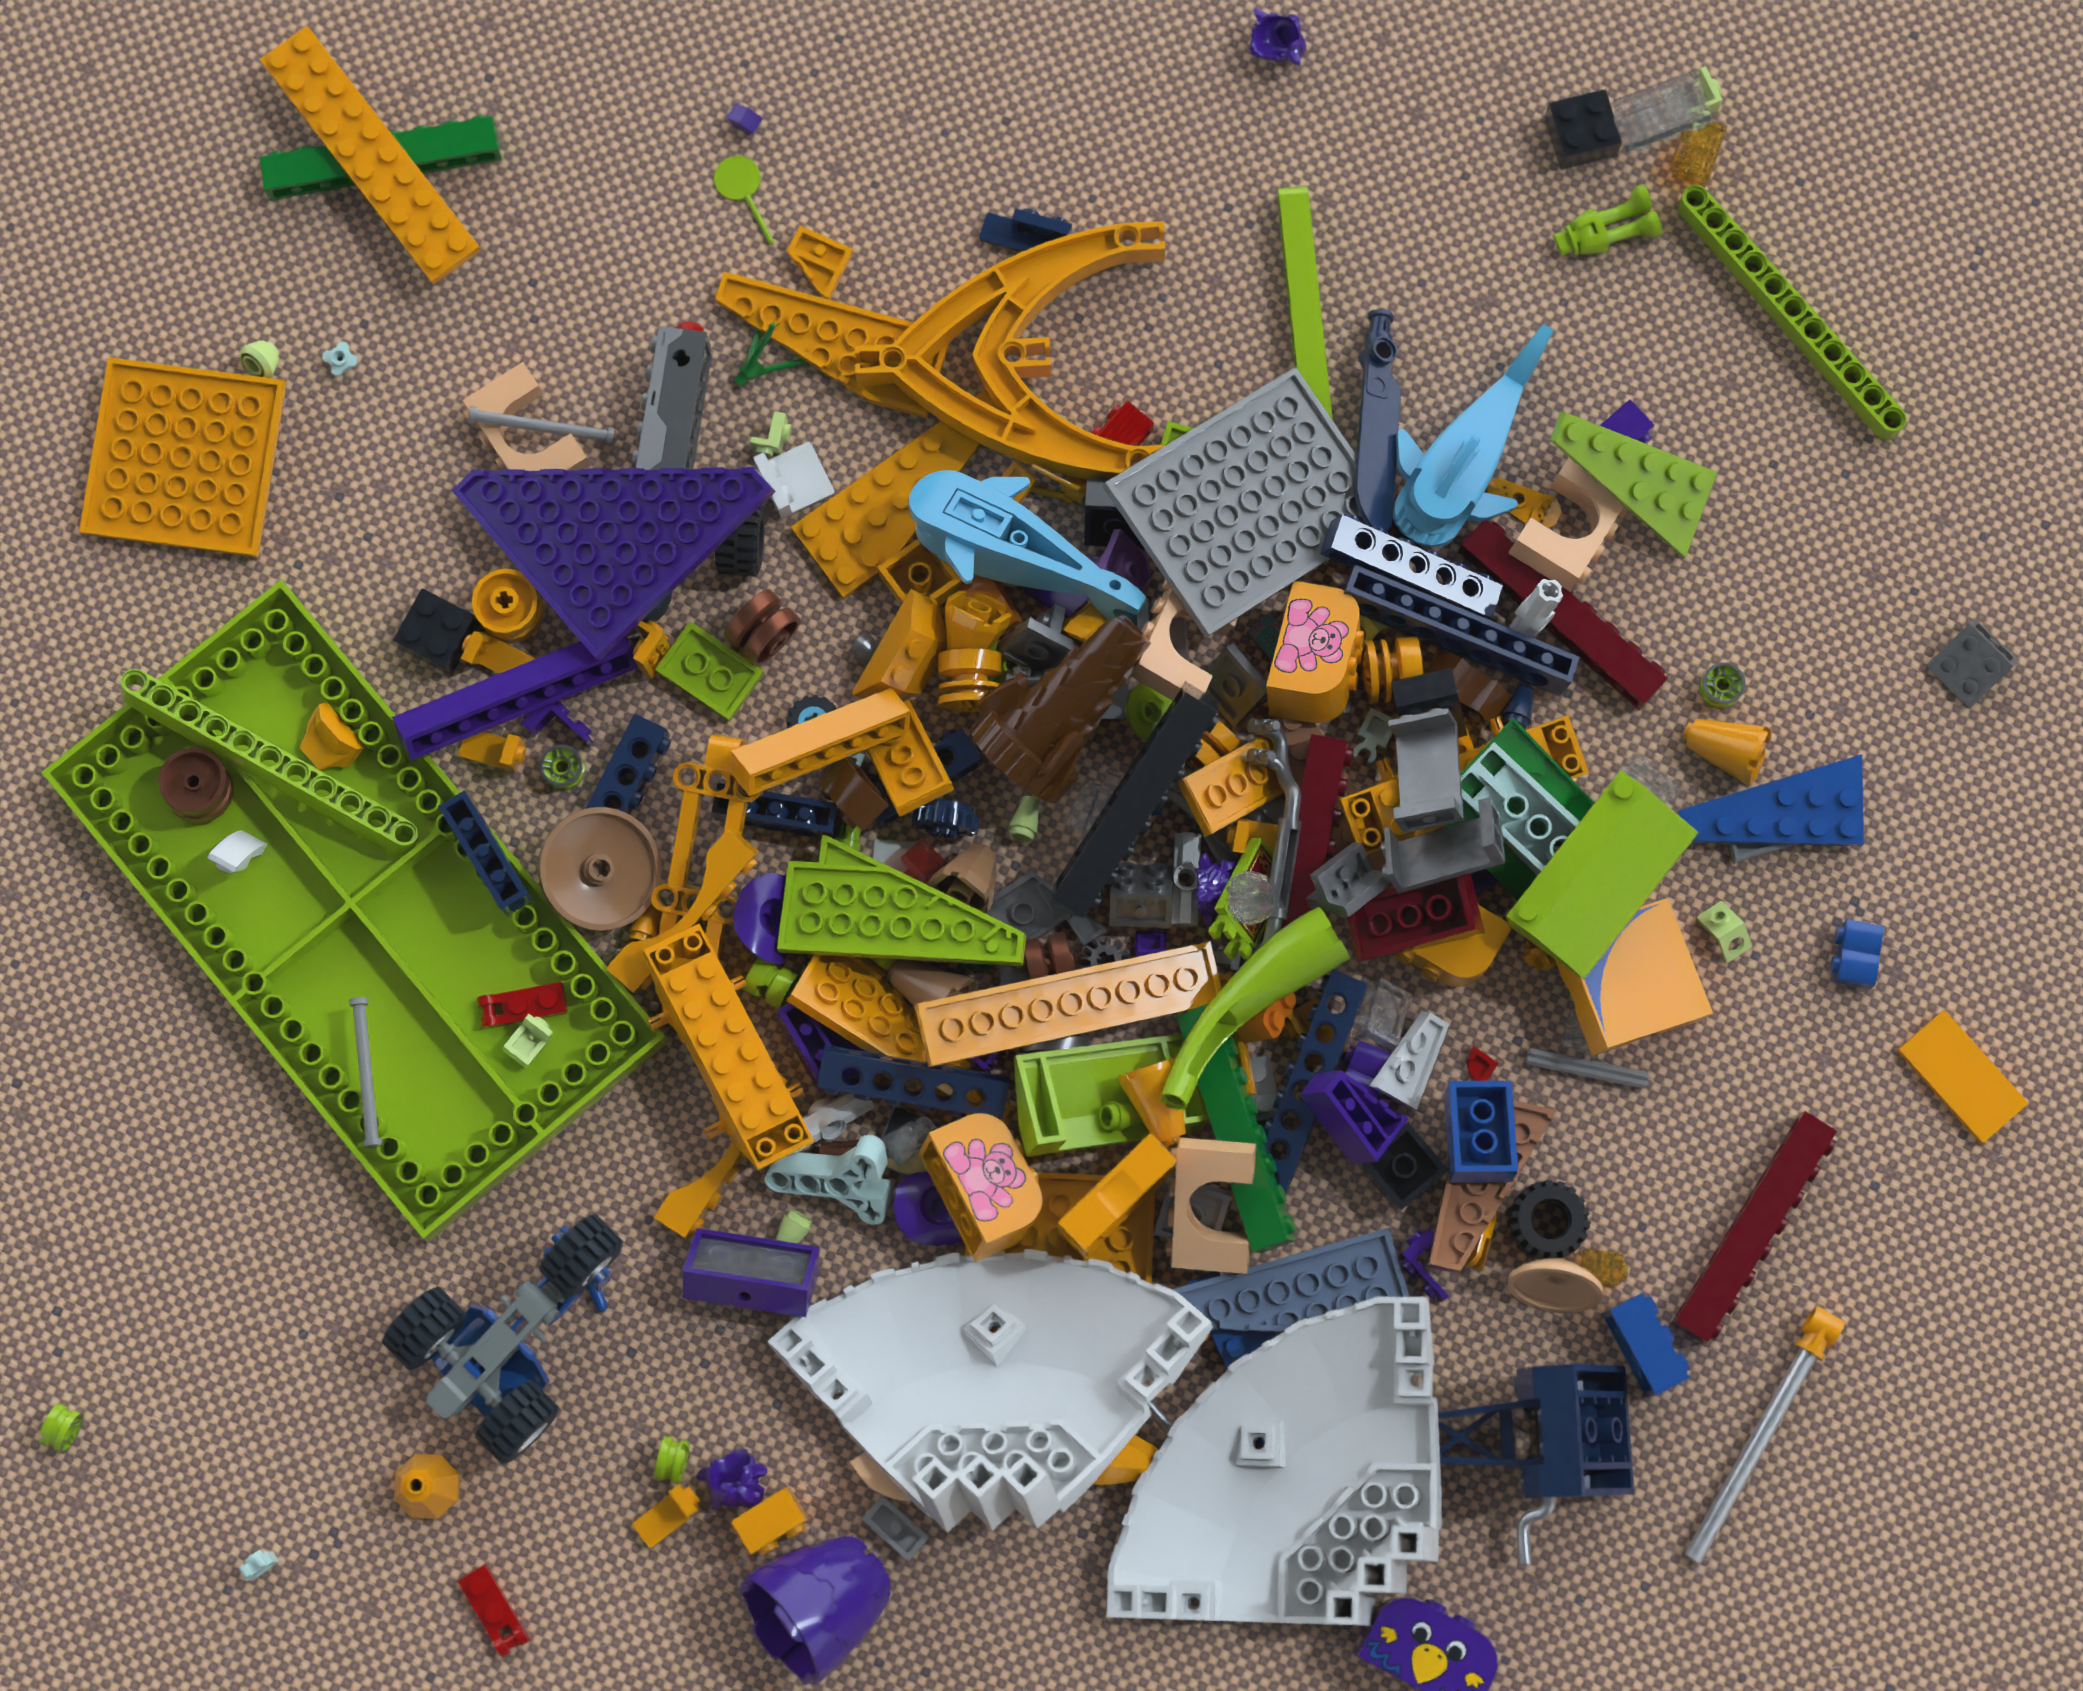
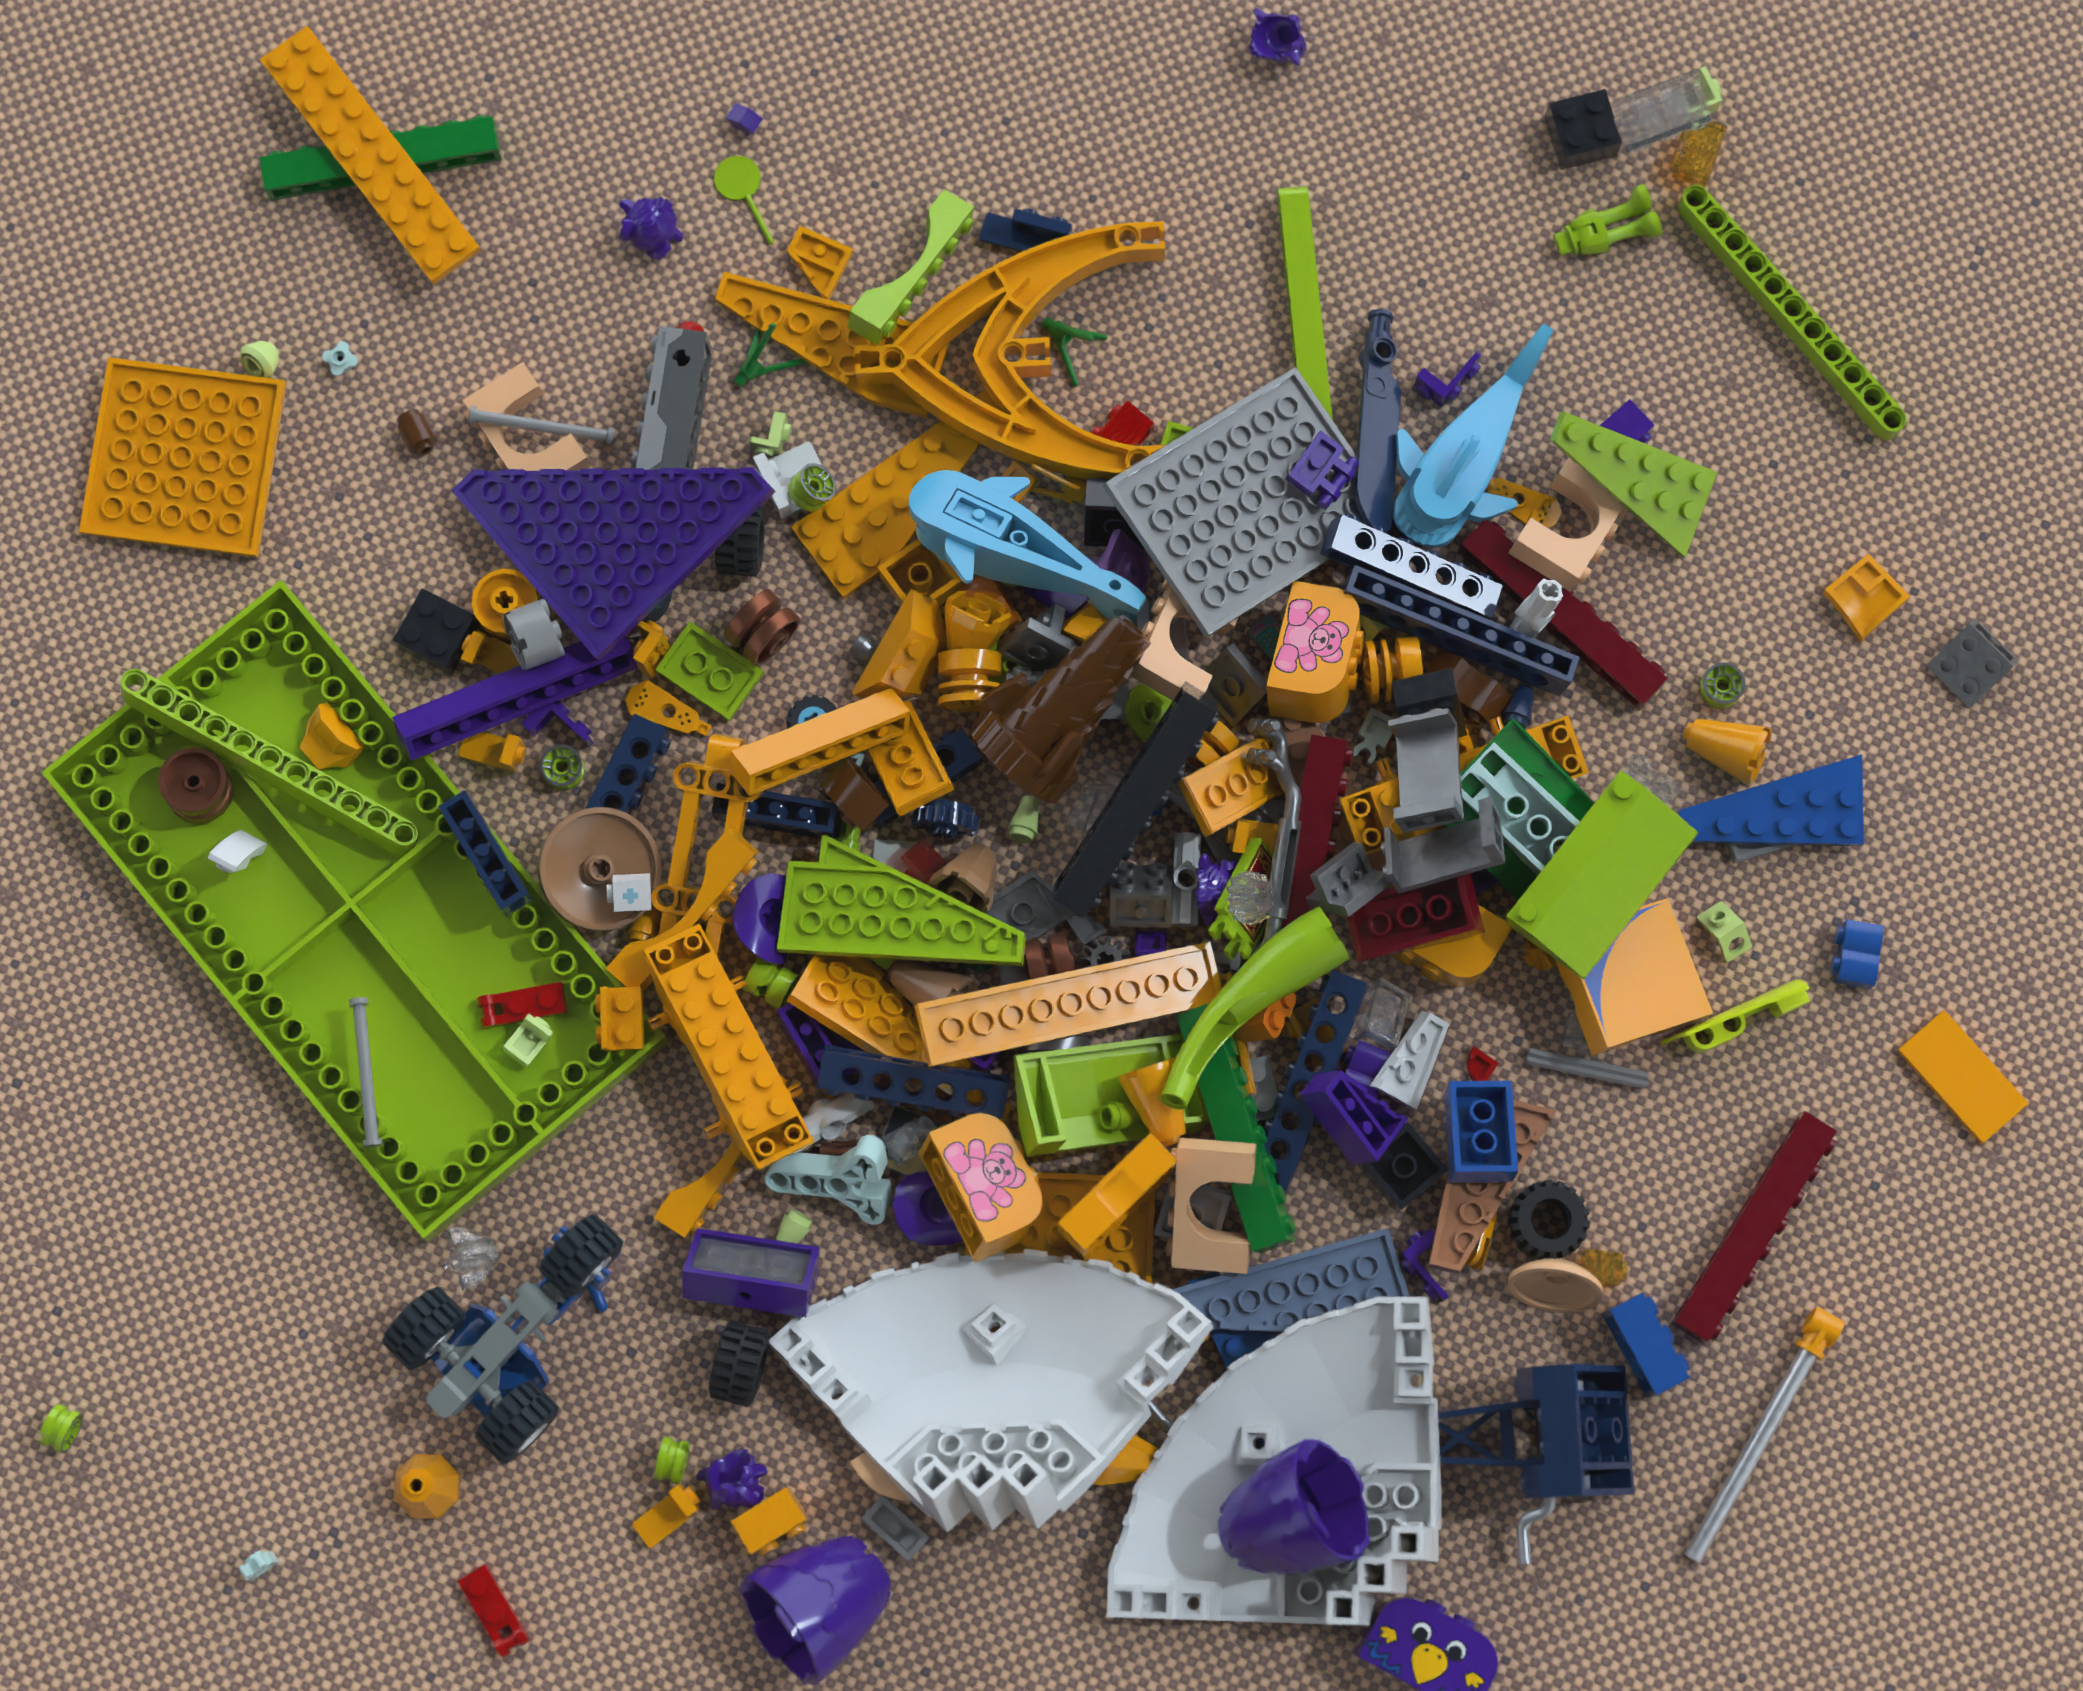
none -> reddish brown brick [397,409,437,456]
none -> clear brick [442,1227,499,1291]
none -> light grey brick [502,599,565,670]
none -> light orange bracket [595,986,644,1051]
none -> white brick [607,873,651,912]
none -> dark purple hair [618,197,683,260]
none -> light orange piece [625,680,712,736]
none -> black tyre [709,1321,770,1407]
none -> lime wheel [788,463,836,512]
none -> lime arch [847,189,975,346]
none -> green plant [1042,317,1108,387]
none -> dark purple piece [1218,1438,1370,1575]
none -> dark purple plate [1285,430,1359,509]
none -> dark purple bracket [1414,351,1481,407]
none -> neon yellow panel [1660,979,1810,1053]
none -> light orange plate [1822,553,1911,642]

